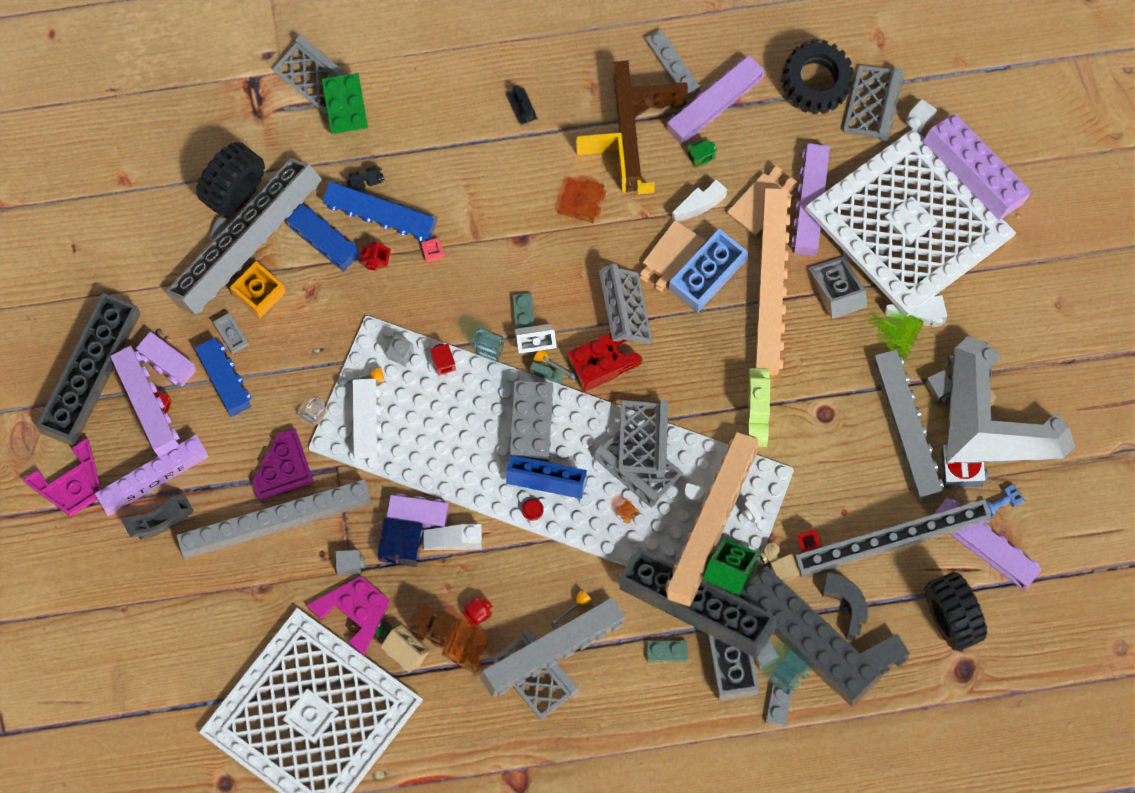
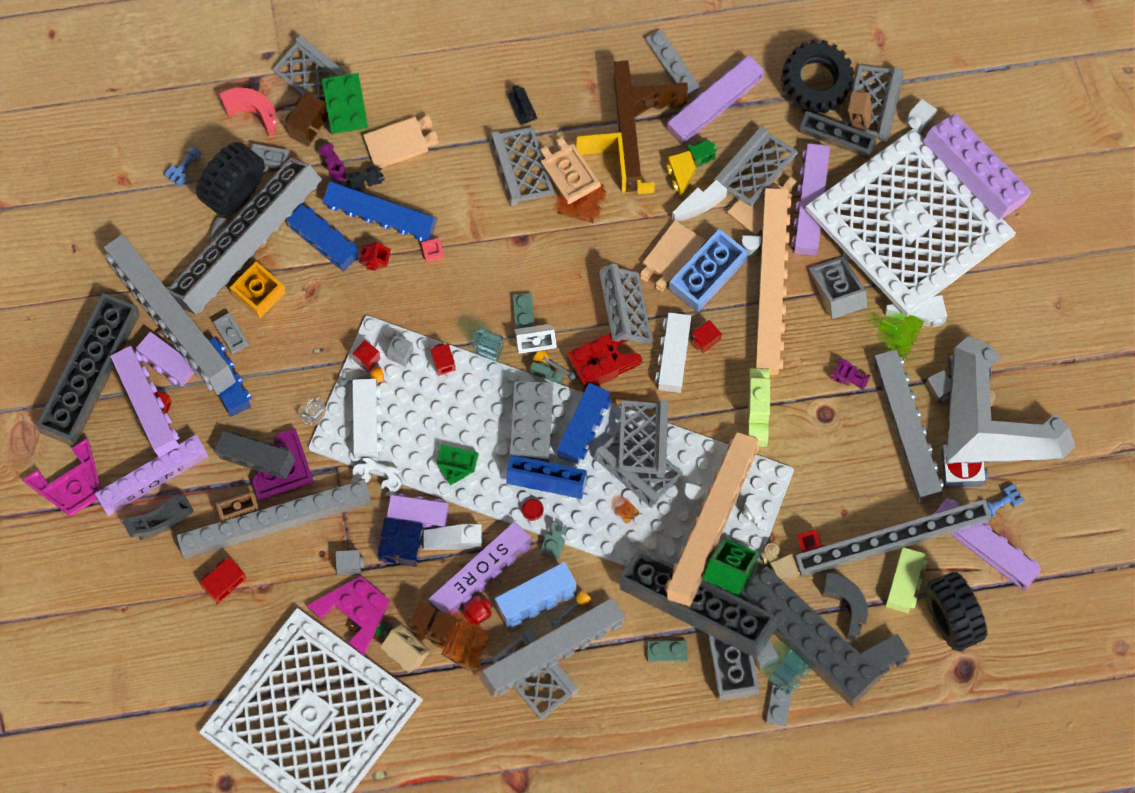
none -> light grey brick [104,234,236,395]
none -> medium blue hinge [164,146,201,187]
none -> red brick [200,557,247,605]
none -> dark grey brick [214,431,296,480]
none -> medium nougat brick [216,491,260,521]
none -> coral arch [219,88,277,136]
none -> light grey plate [252,144,290,169]
none -> reddish brown piece [286,92,328,147]
none -> magenta connector [318,144,347,182]
none -> red brick [352,340,381,372]
none -> white helmet [352,458,403,496]
none -> light nougat tile [363,116,439,169]
none -> lavender brick [429,521,531,616]
none -> green slope [437,444,479,486]
none -> light grey fence [489,127,554,207]
none -> light blue brick [495,562,576,629]
none -> light nougat tile [540,137,601,204]
none -> sand green plate [540,522,567,559]
none -> blue brick [557,383,612,464]
none -> white brick [655,313,691,393]
none -> yellow slope [666,151,696,197]
none -> red brick [691,319,722,353]
none -> light grey fence [715,126,798,207]
none -> white brick [742,235,761,257]
none -> dark grey brick [800,111,876,159]
none -> magenta connector [829,358,871,391]
none -> medium nougat brick [847,90,873,130]
none -> yellowish green brick [886,548,927,613]

